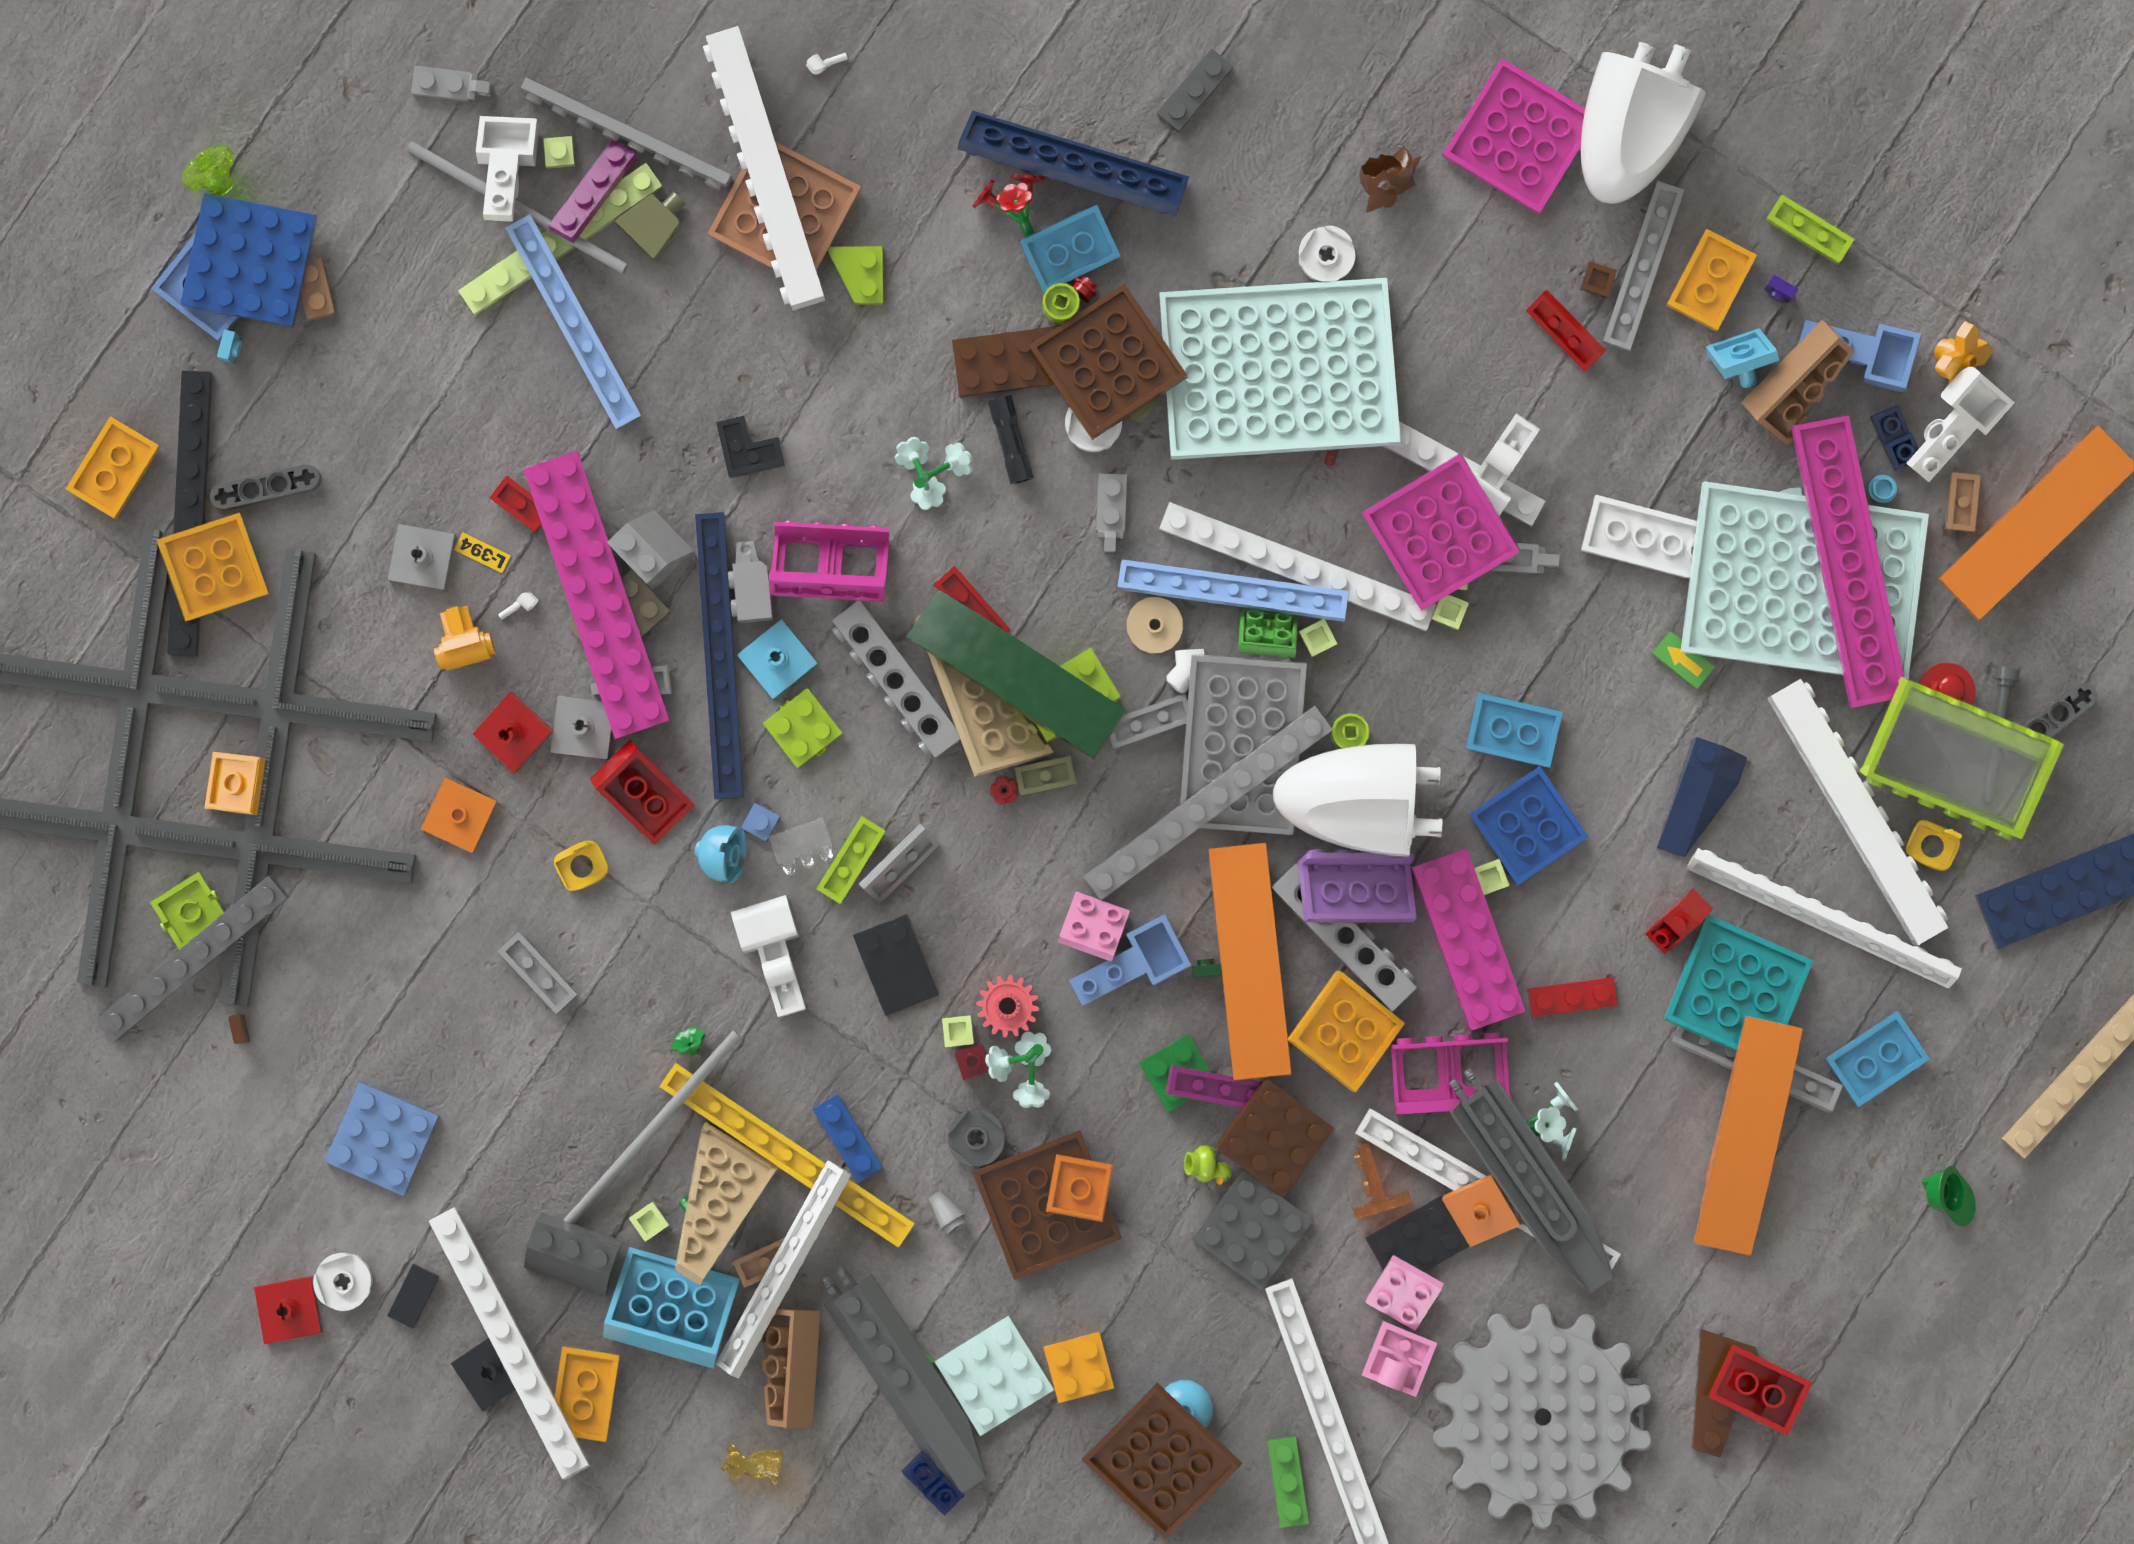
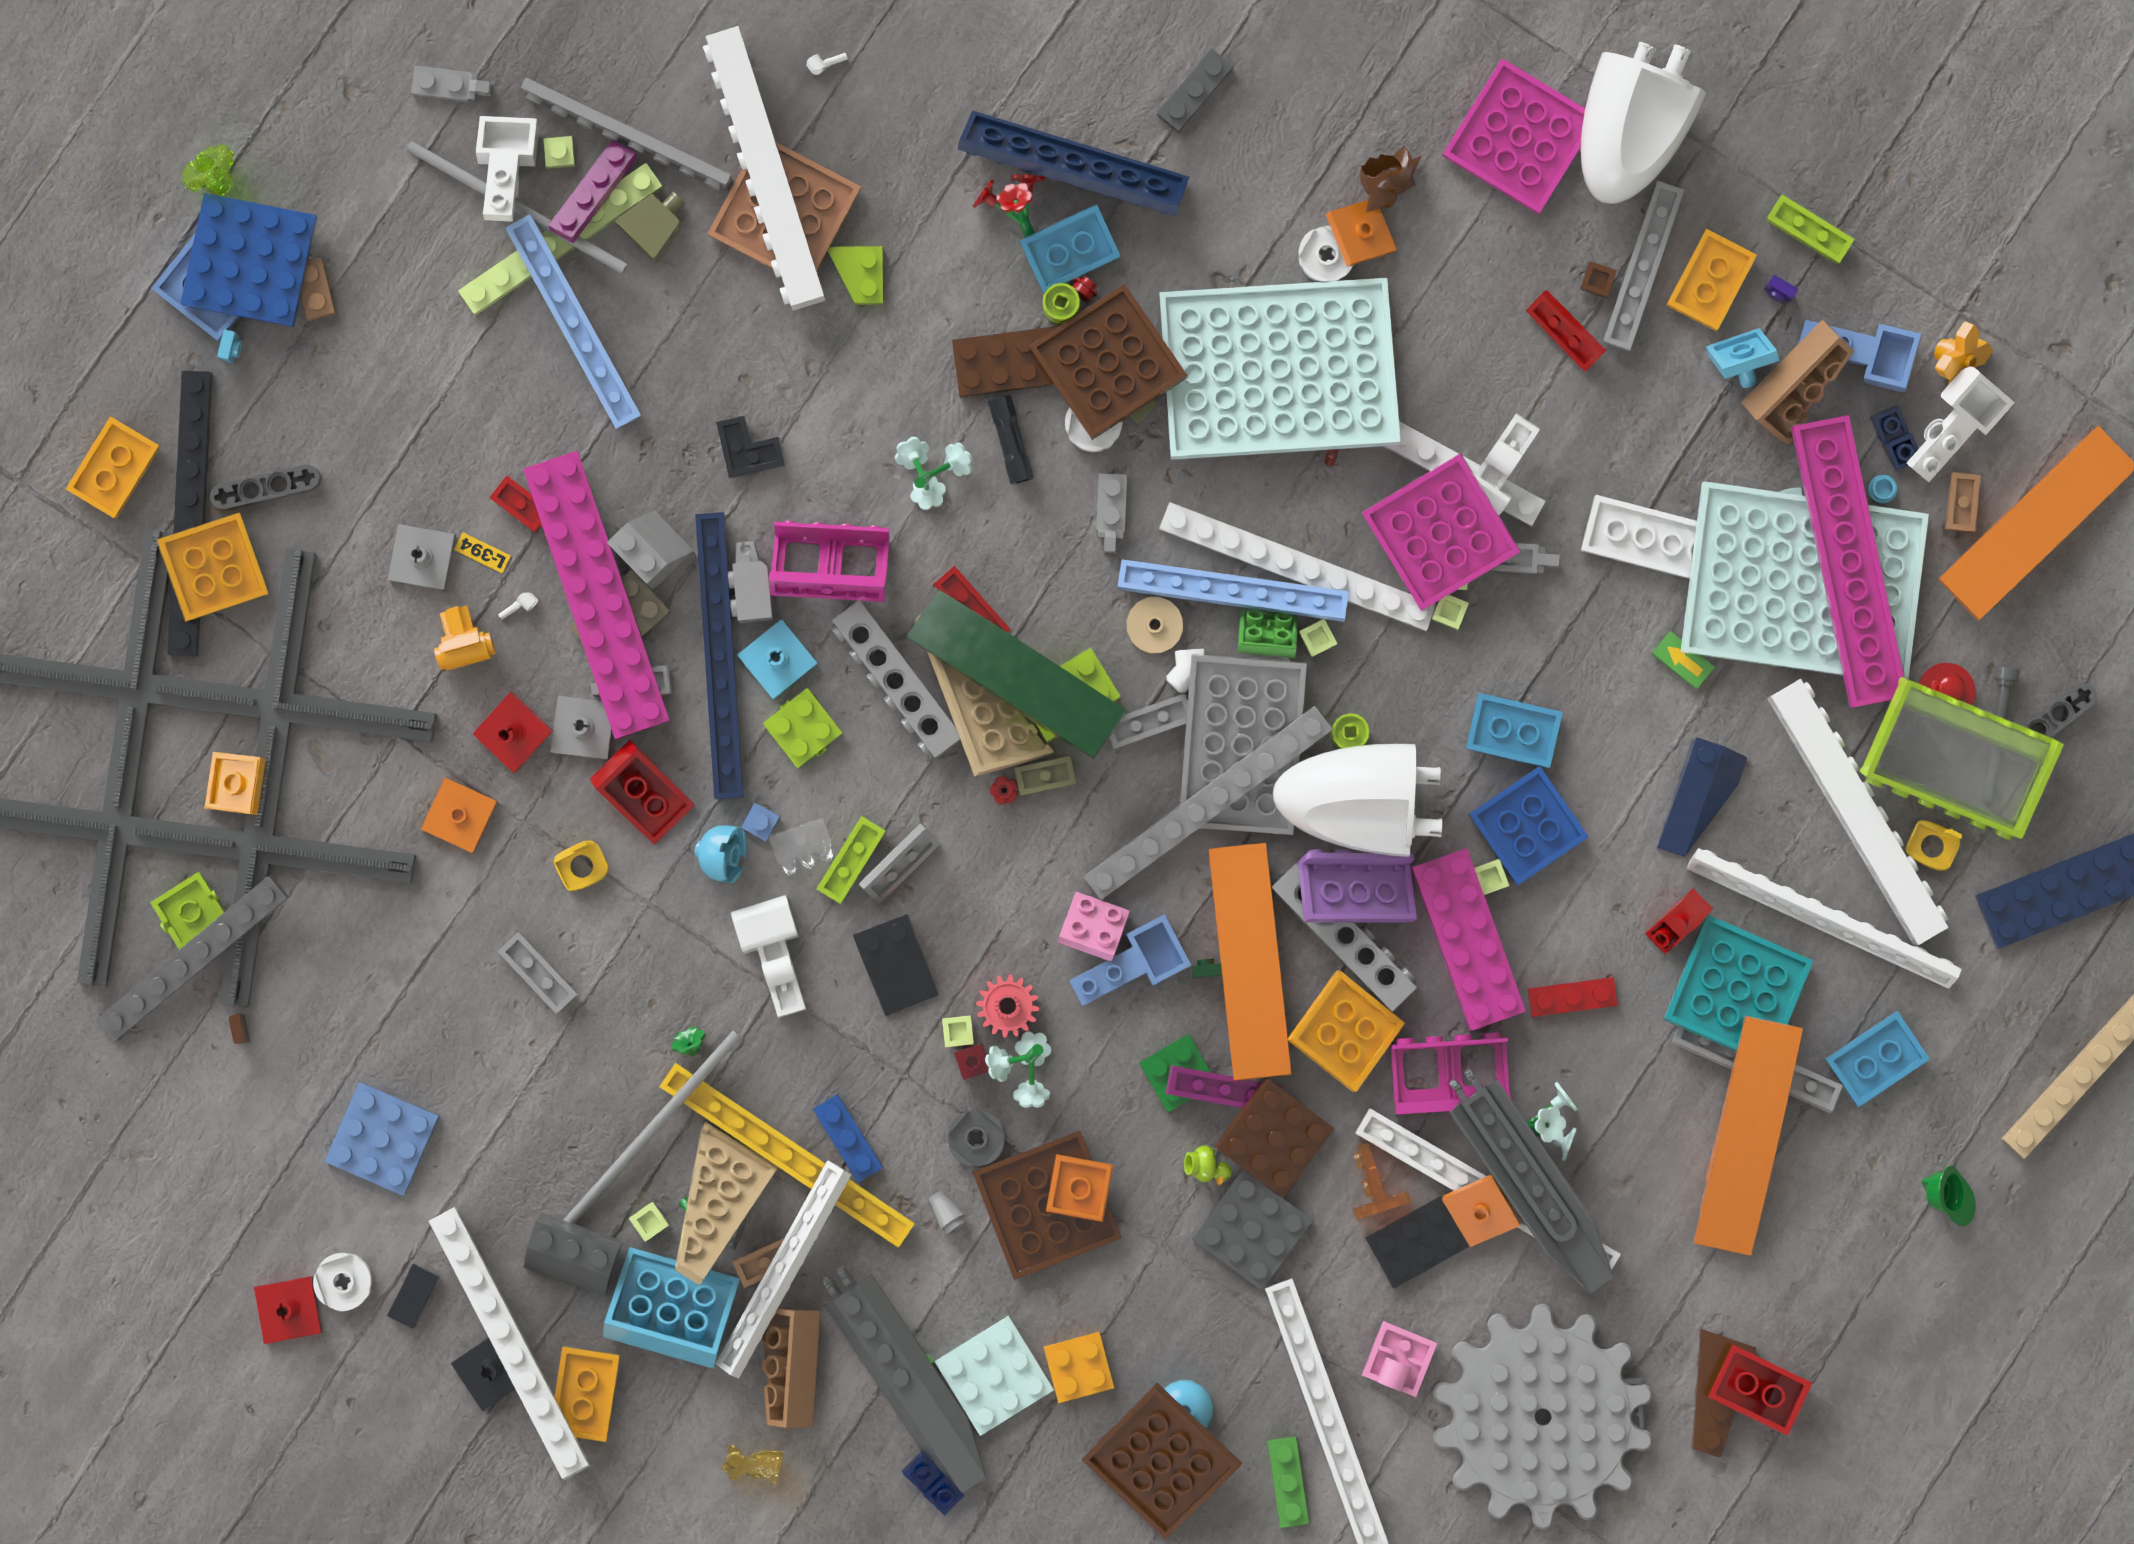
bright pink plate [1365,1255,1444,1331] -> none
none -> orange plate [1326,200,1397,267]

